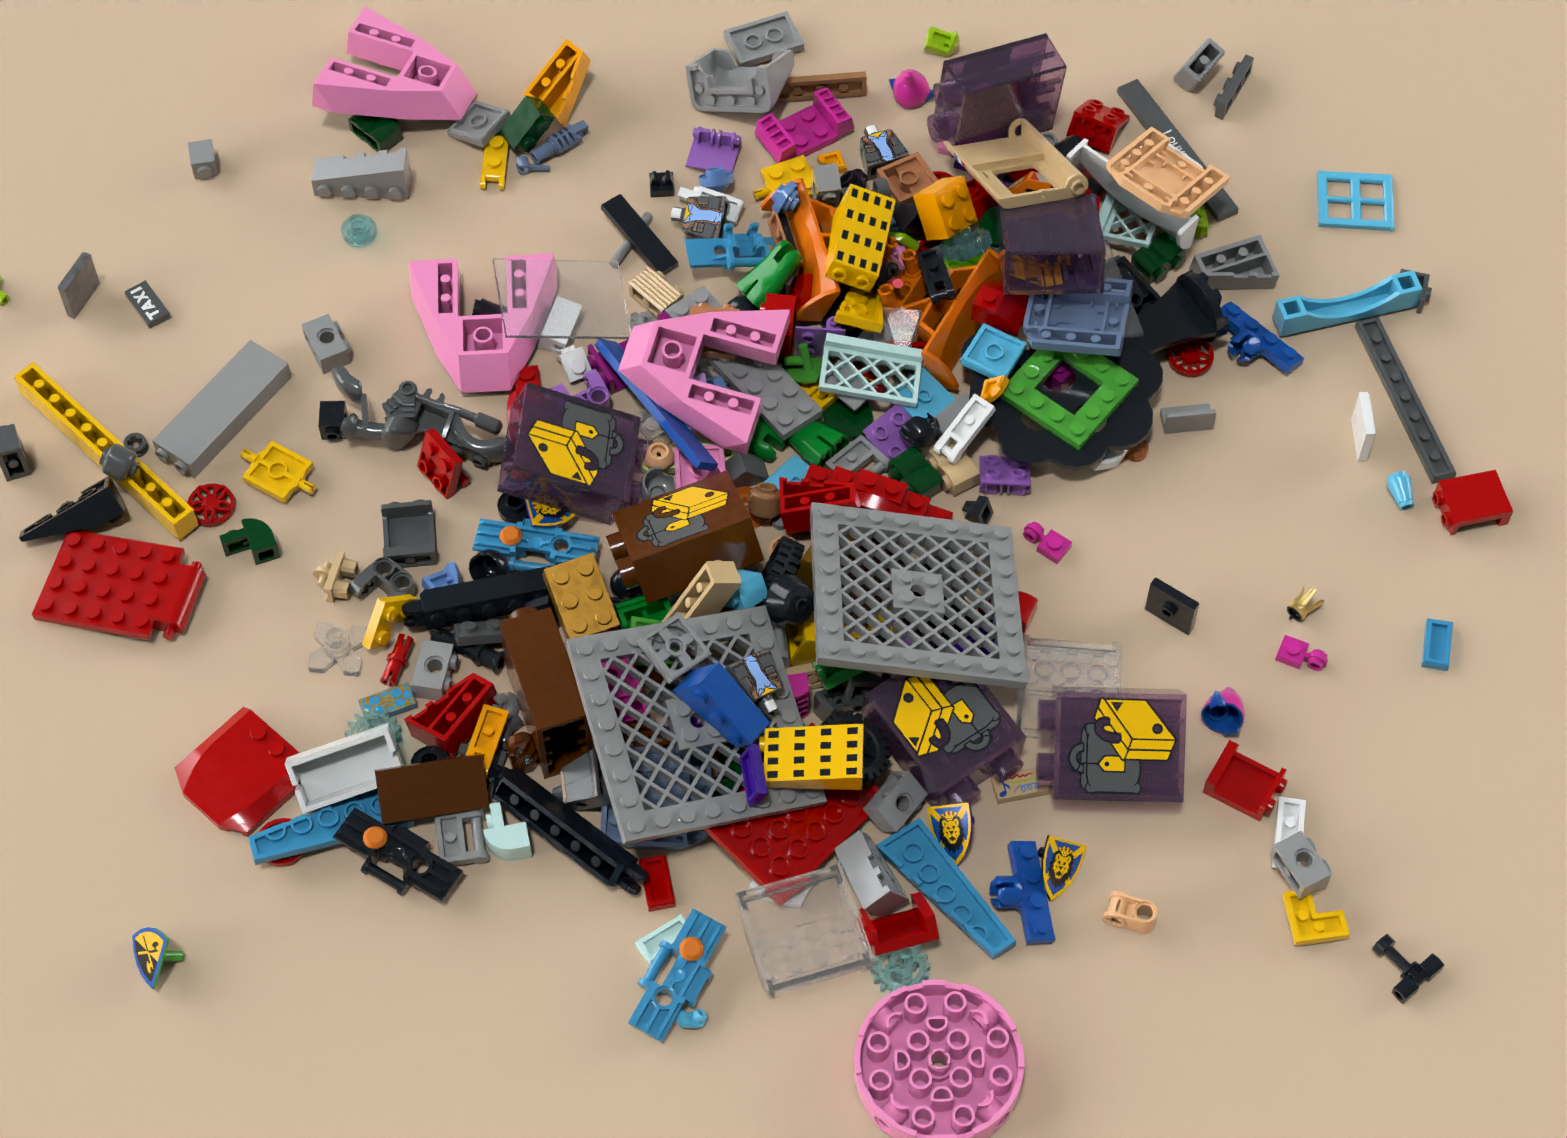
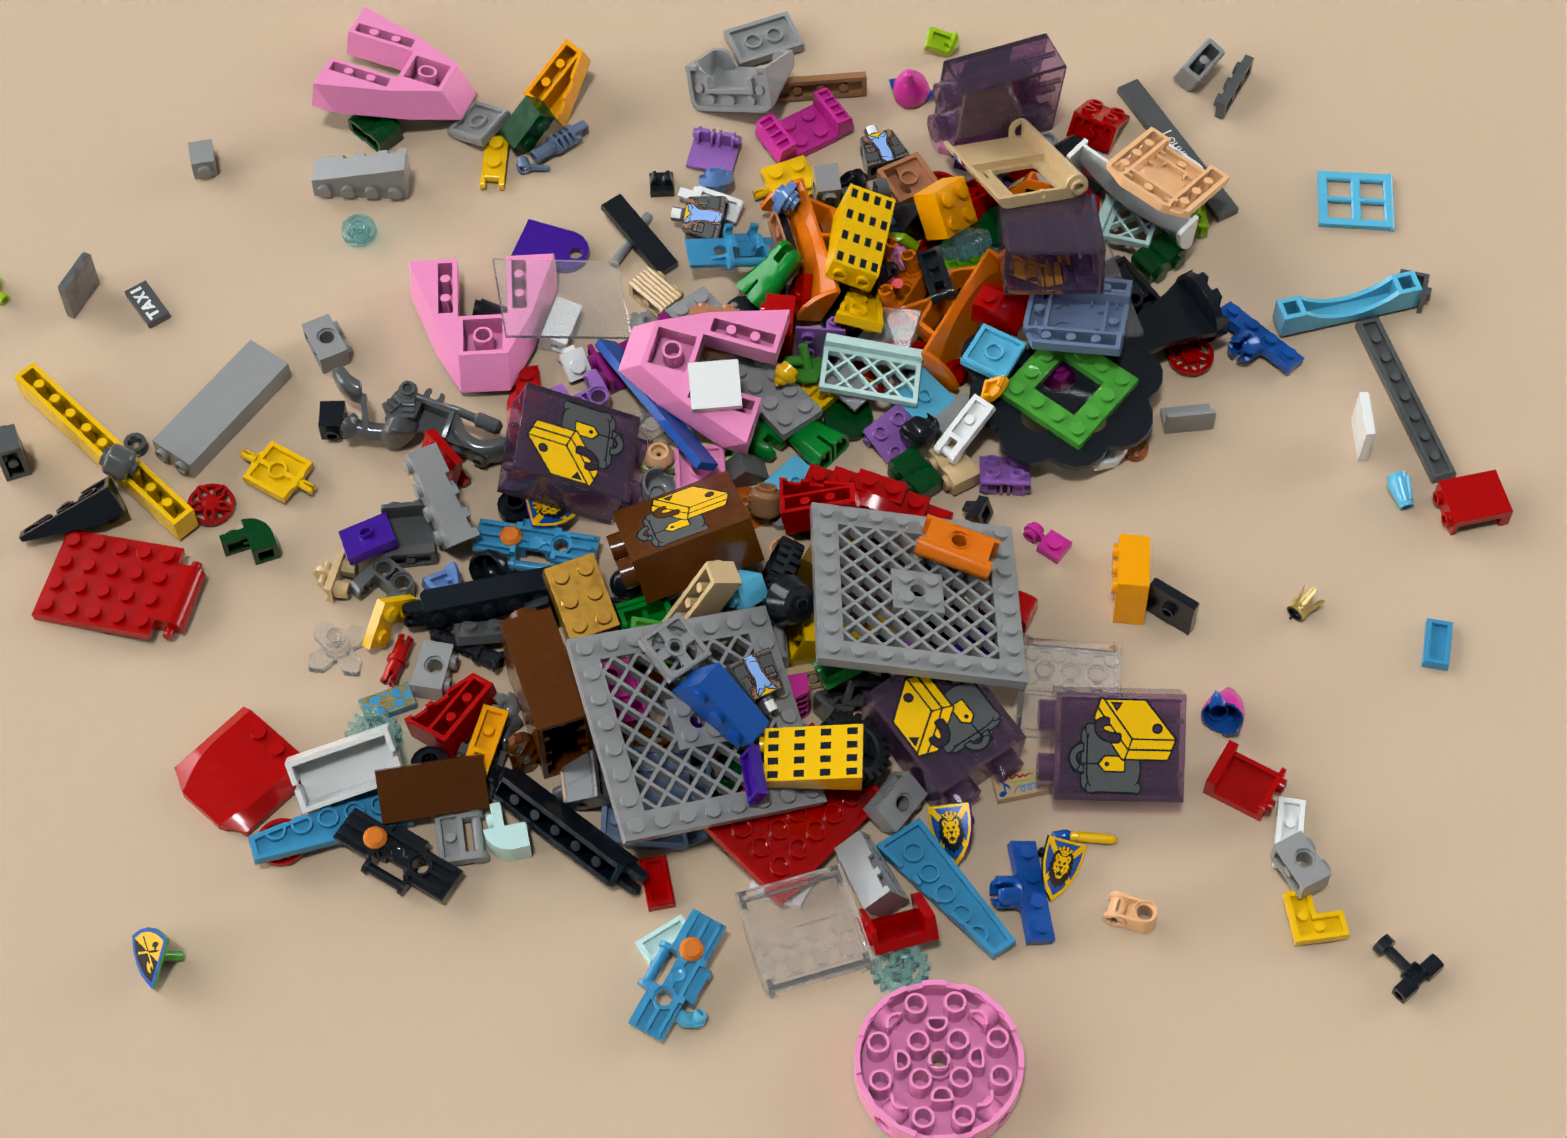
light orange tile [817,150,847,174] -> none
light grey plate [825,435,890,474] -> none
light grey wedge [1189,235,1280,289] -> none
dark pink plate [1275,635,1328,671] -> none
none -> dark purple plate [338,512,398,565]
none -> light grey wedge [403,442,480,550]
none -> dark purple tile [511,219,589,275]
none -> white tile [688,359,742,413]
none -> yellow plate [774,360,799,386]
none -> orange piece [913,514,1001,581]
none -> red tile [946,359,968,384]
none -> yellow piece [1051,829,1118,845]
none -> light orange wedge [1111,534,1150,625]

